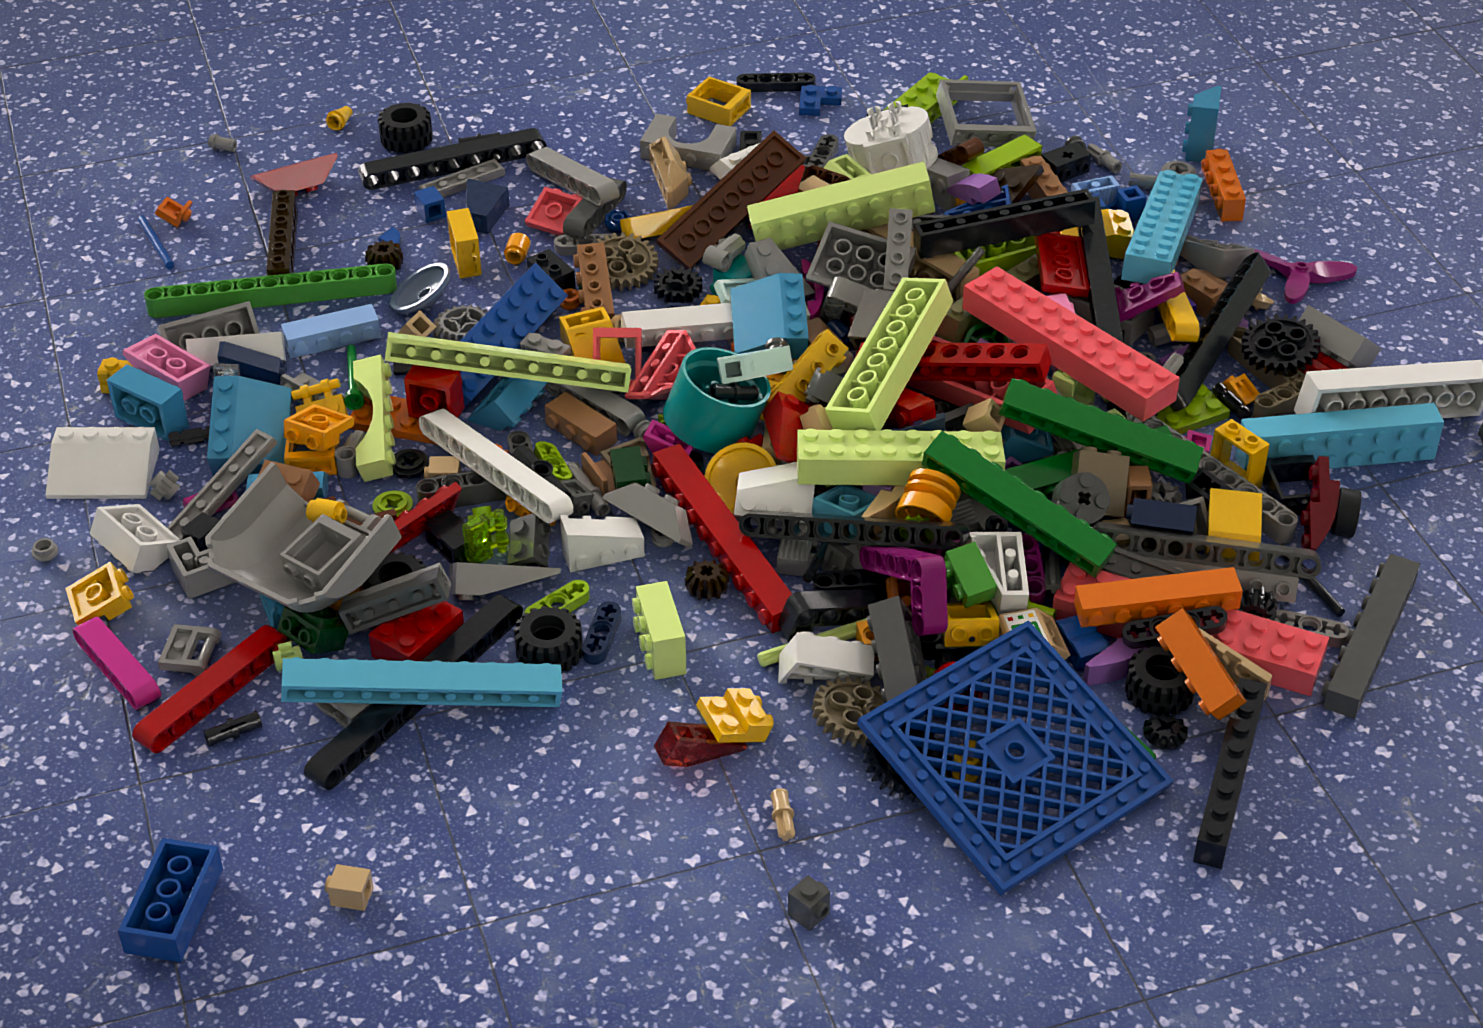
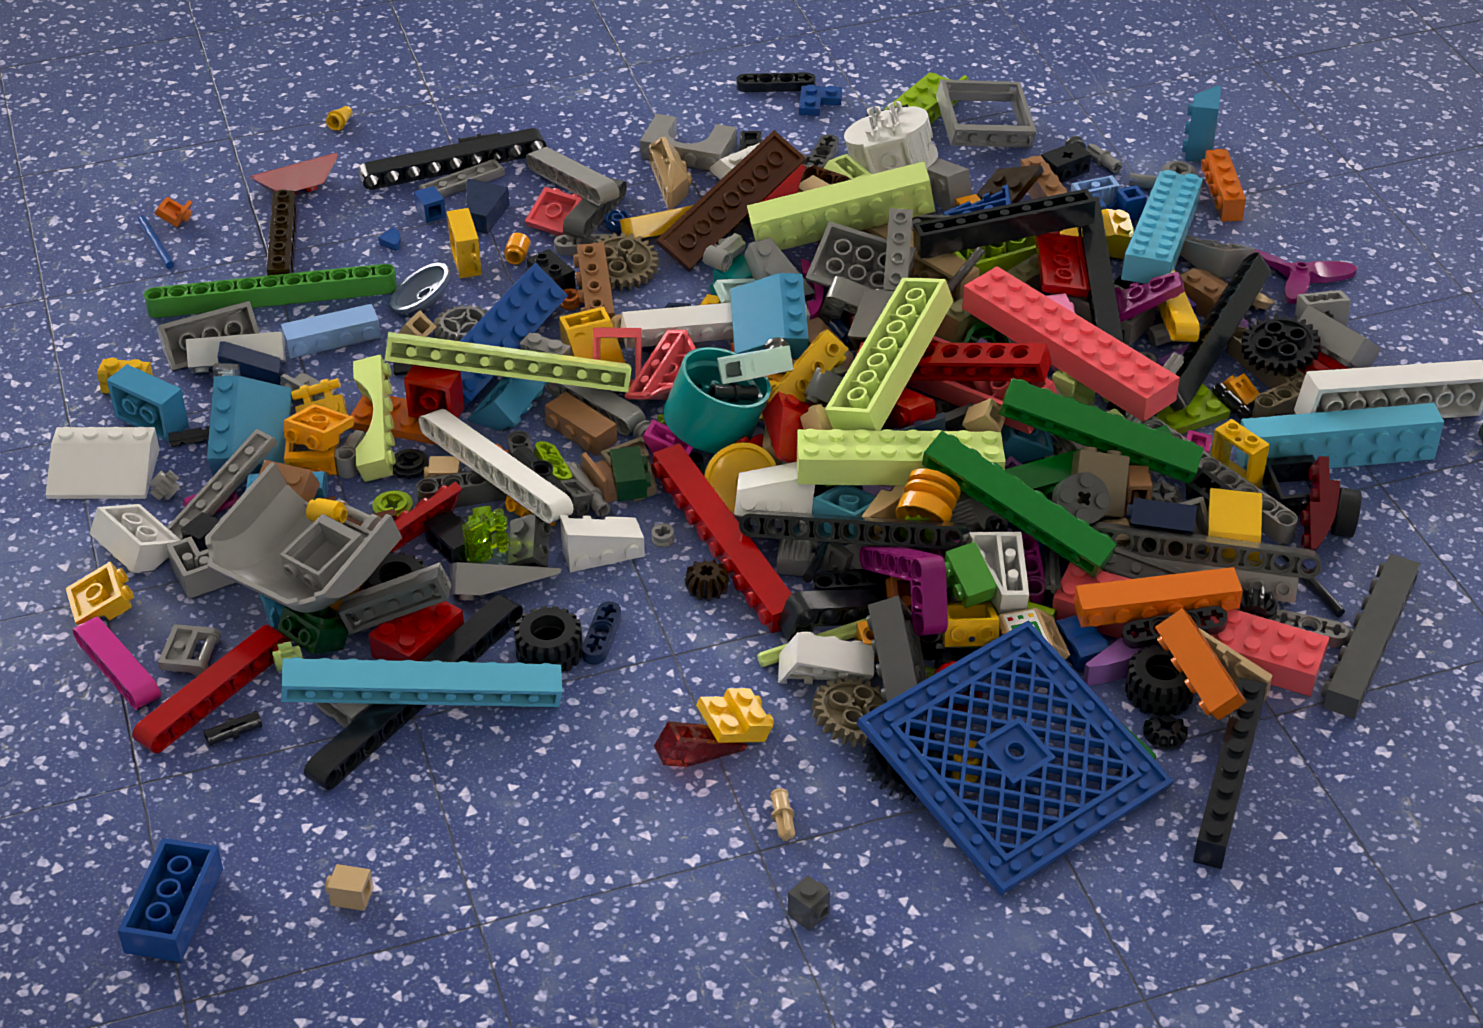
light grey plate [31,538,58,562] -> none
bright pink slope [123,334,210,401] -> none
light grey pin [208,134,237,152] -> none
green piece [344,344,364,410] -> none
dark brown gear [365,240,404,270] -> none
black tyre [378,103,433,153] -> none
lime beam [524,580,590,613] -> none
light grey wedge [602,483,693,548] -> none
yellowish green brick [632,581,686,680] -> none
black gear [654,266,703,303] -> none
yellow window [686,76,751,126] -> none
reddish brown beam [938,137,984,166] -> none
medium lavender slope [947,173,1001,205] -> none
lime brick [962,134,1042,176] -> none
none -> light grey brick [1295,290,1351,325]

